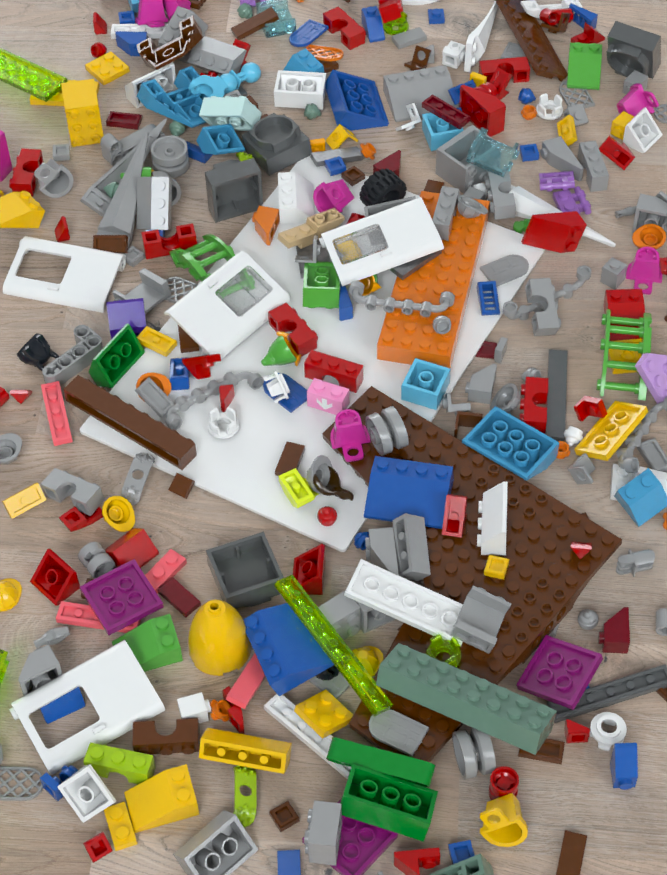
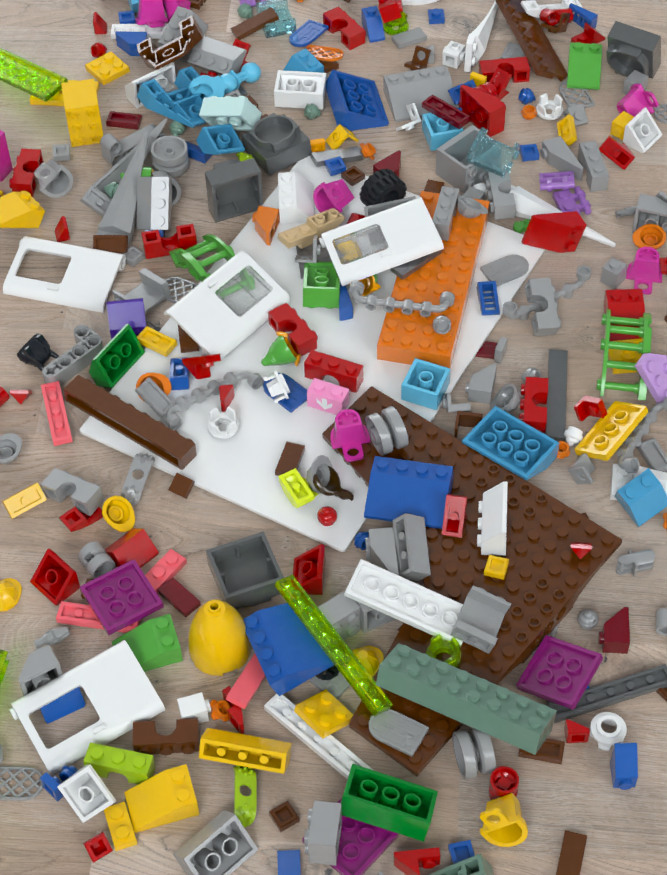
green beam [326,737,436,788] -> none

